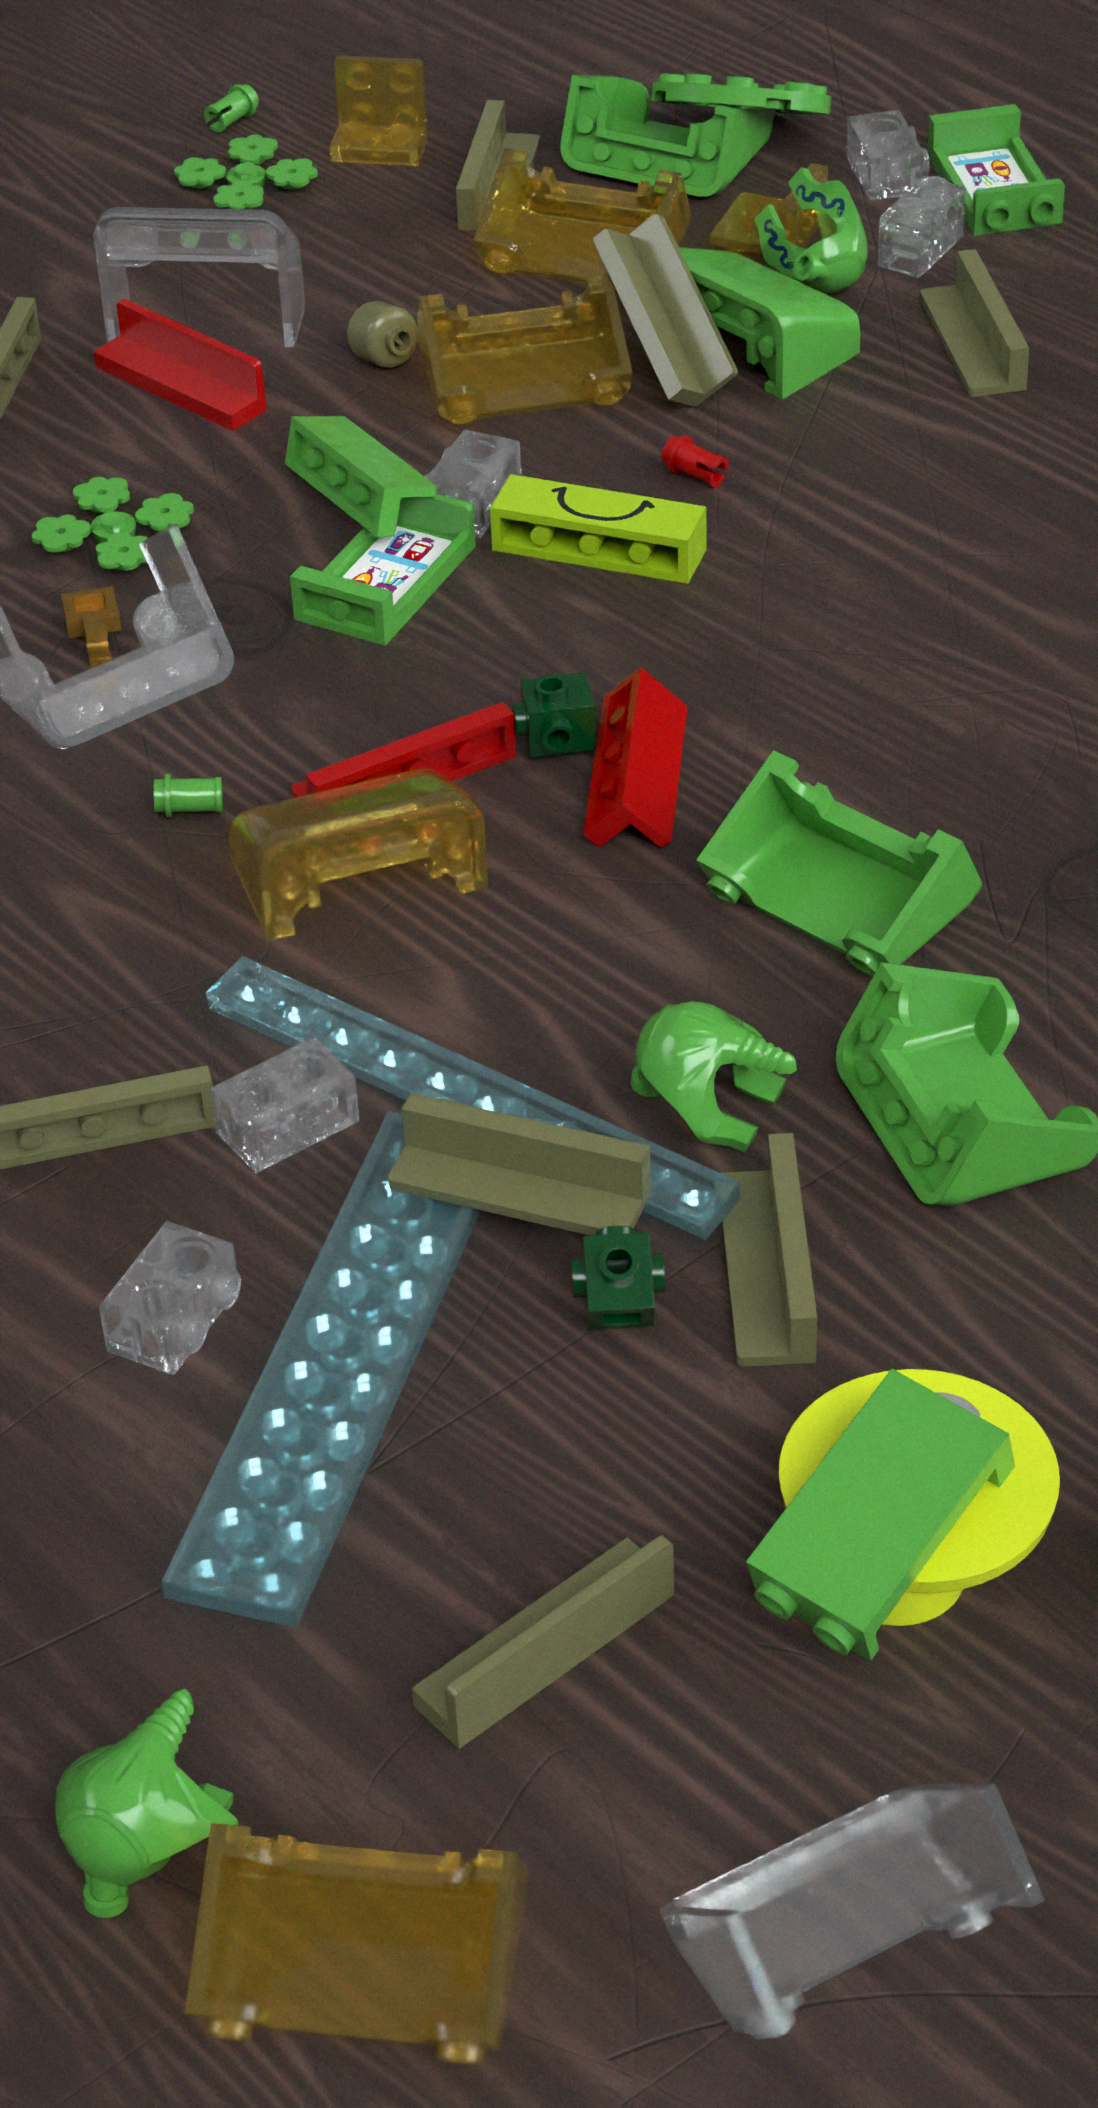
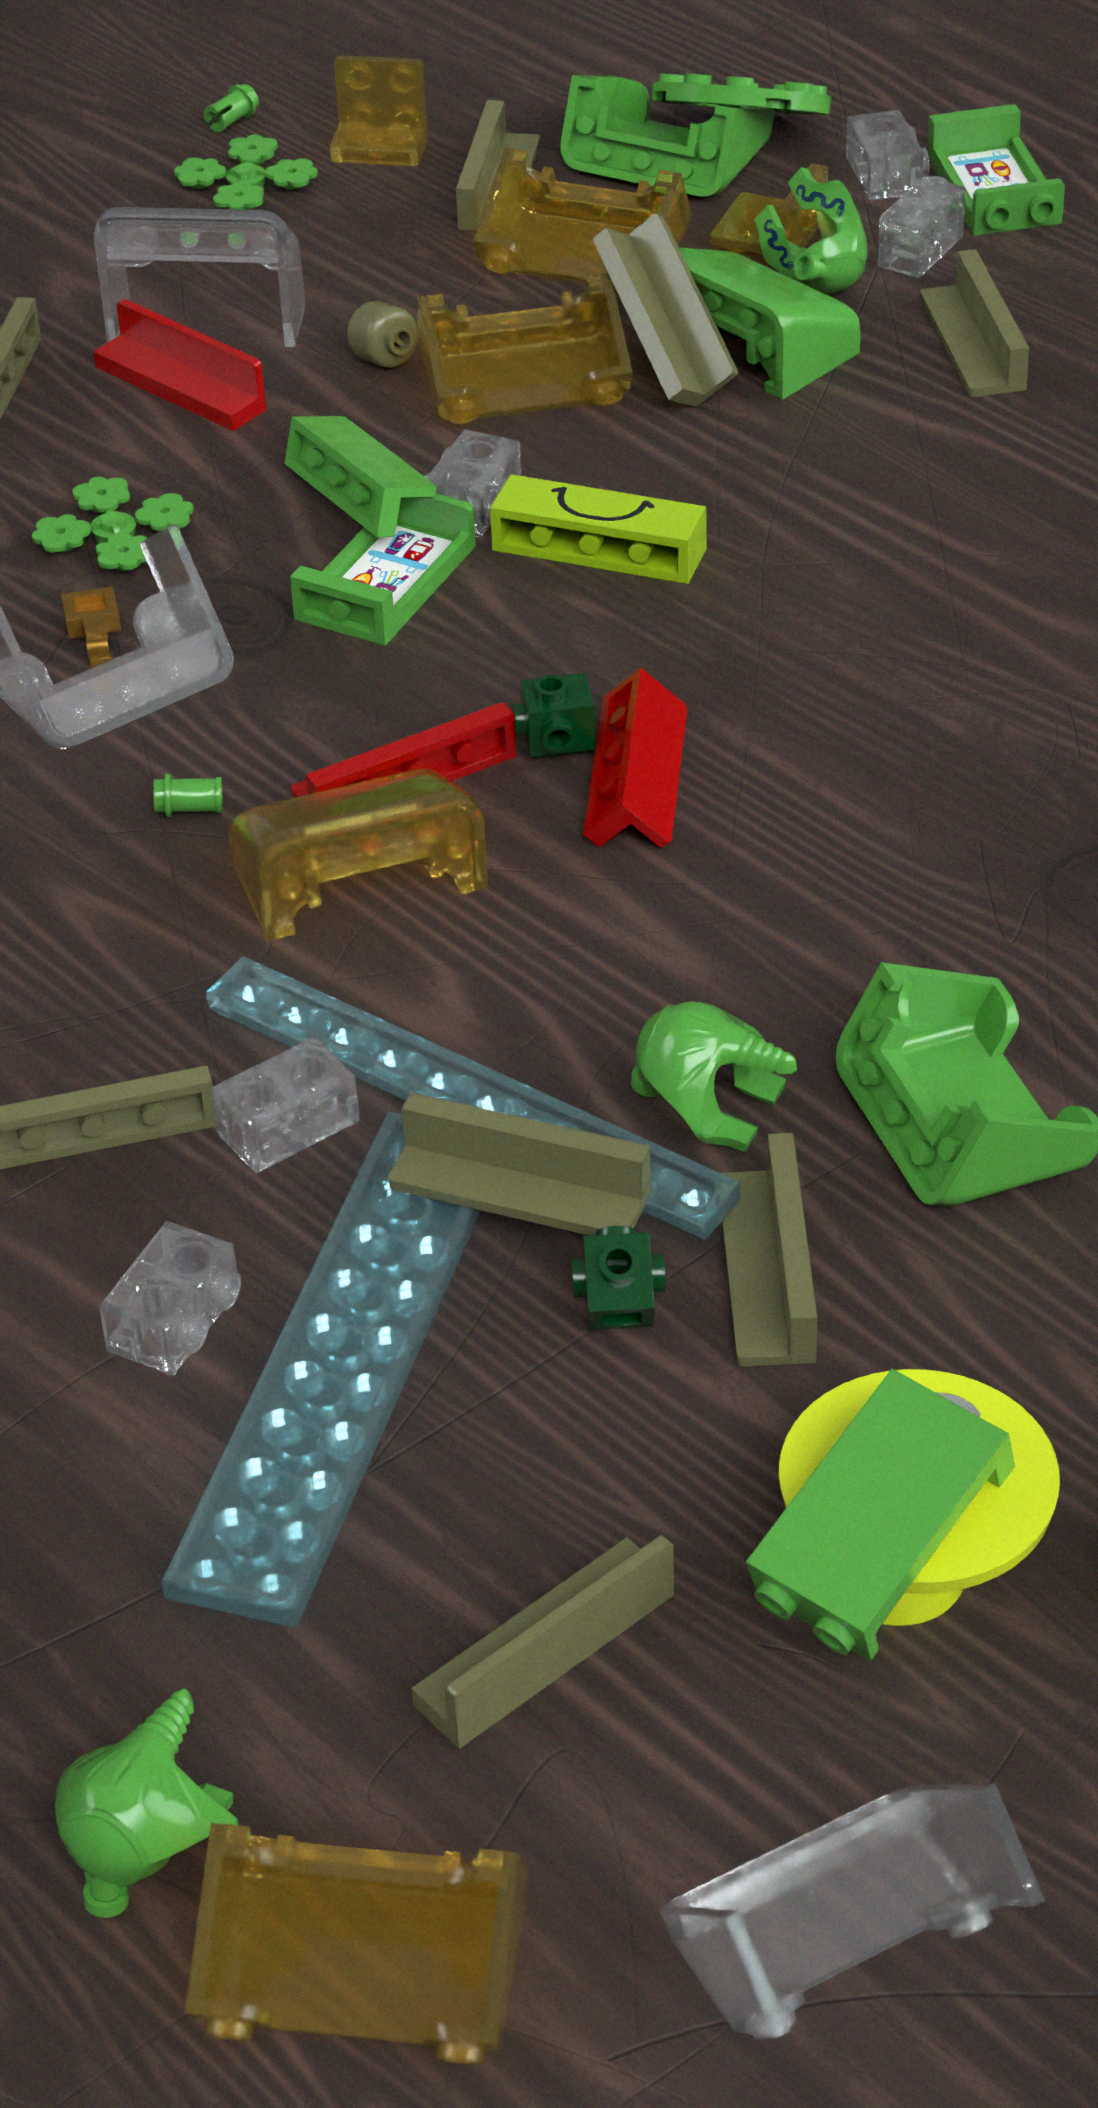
red pin [661,435,729,488] -> none
bright green windscreen [696,750,983,976] -> none

